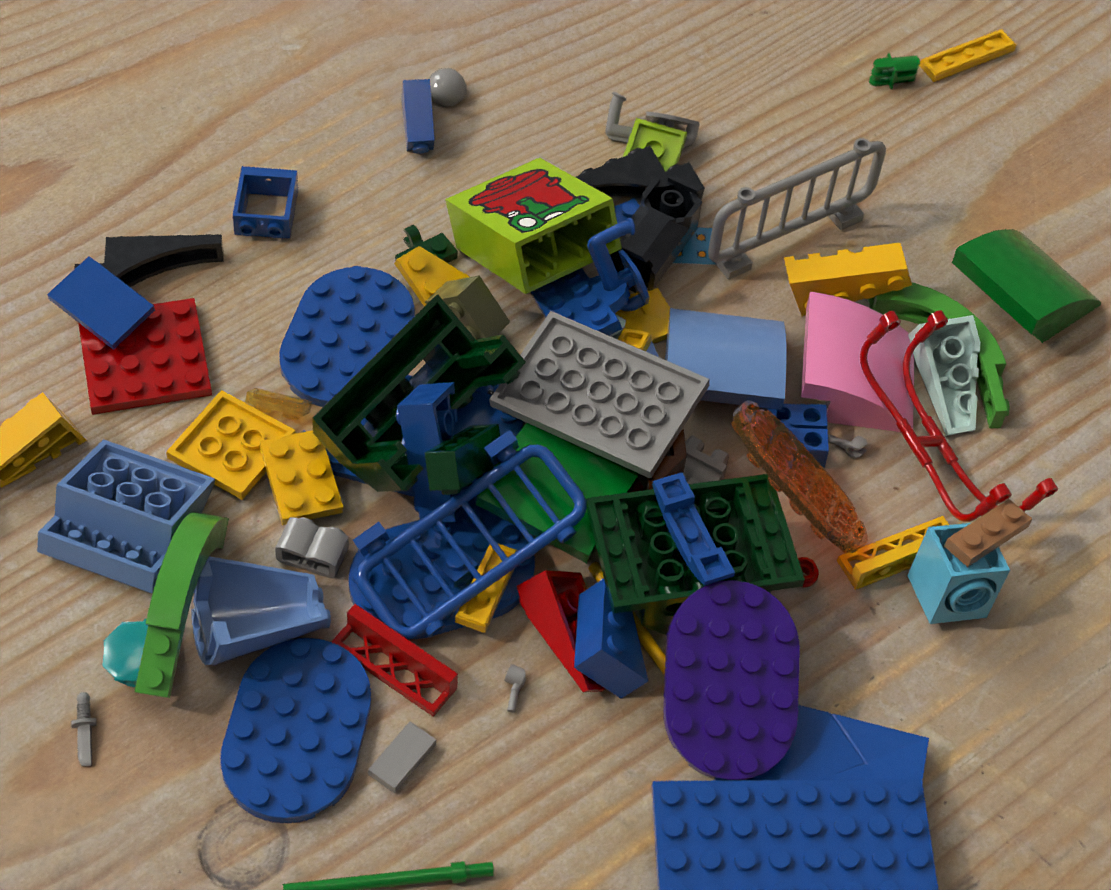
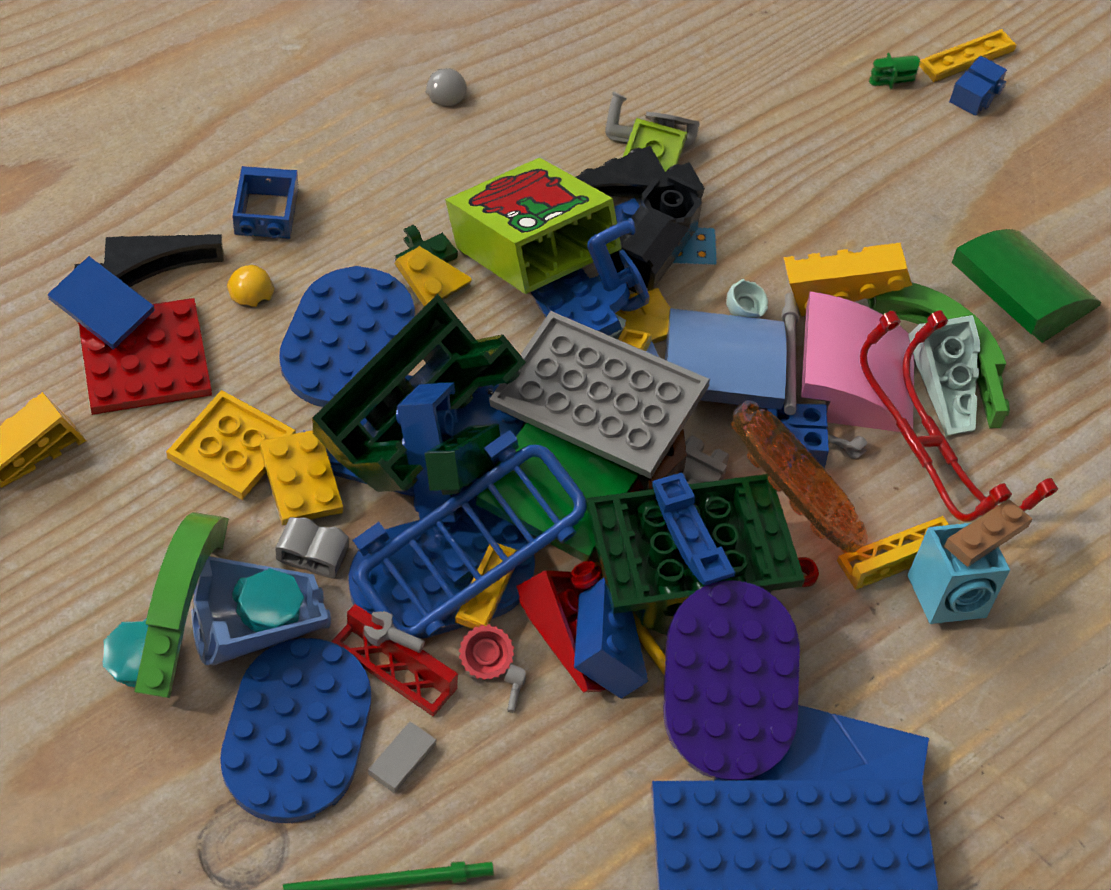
medium blue slope [37,439,215,593] -> none
light grey piece [71,692,97,767] -> none
clear yellow plate [245,388,313,420] -> none
blue slope [401,79,435,154] -> none
olive brick [425,275,510,340] -> none
light grey bar [708,138,886,280] -> none
none -> yellow hair [227,265,274,307]
none -> teal piece [232,568,305,633]
none -> light grey bar [364,612,425,653]
none -> coral hat [459,624,514,680]
none -> red plate [571,561,603,590]
none -> light aqua hair [726,279,768,318]
none -> light grey bar [782,293,799,415]
none -> blue piece [949,55,1007,116]

